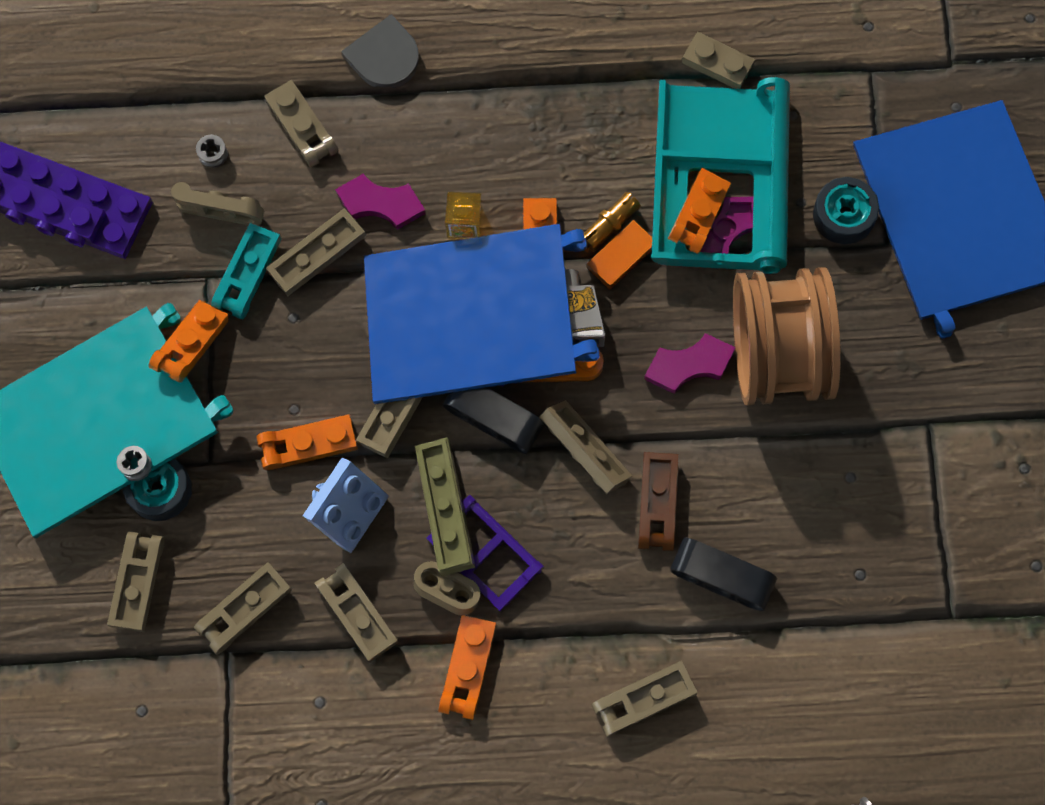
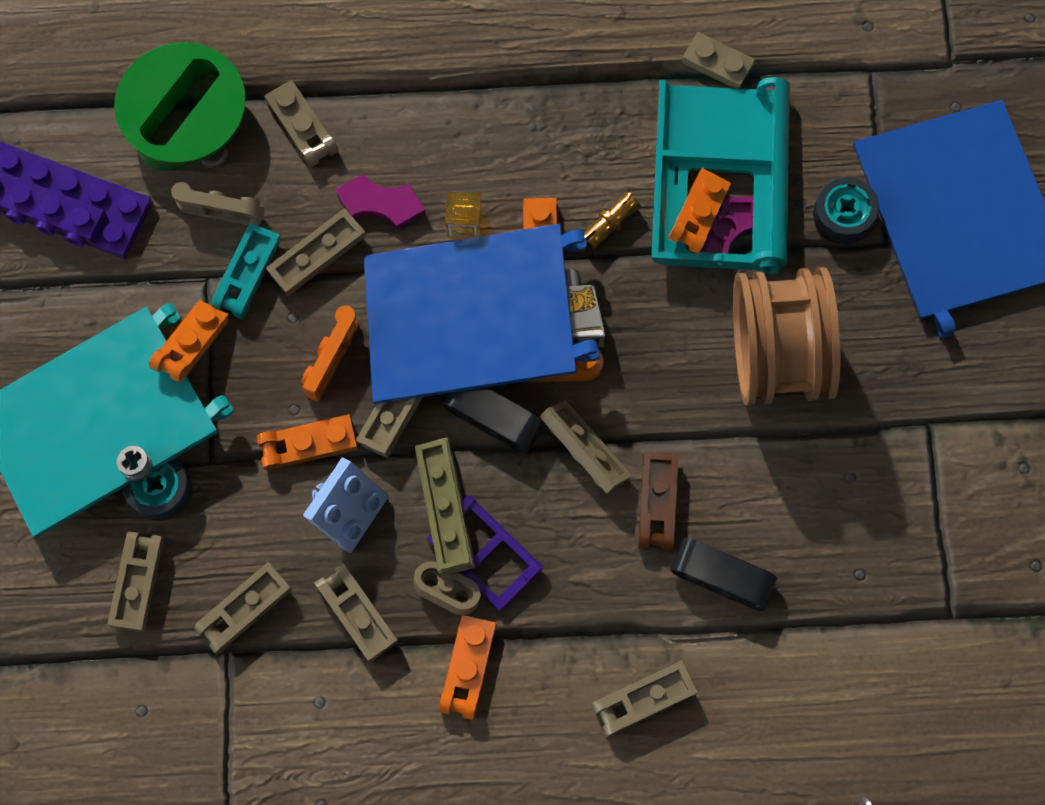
dark grey tile [341,14,419,88] -> none
orange tile [586,220,652,290] -> none
magenta tile [644,333,736,394] -> none
none -> green piece [114,42,245,171]
none -> orange plate [301,305,359,402]

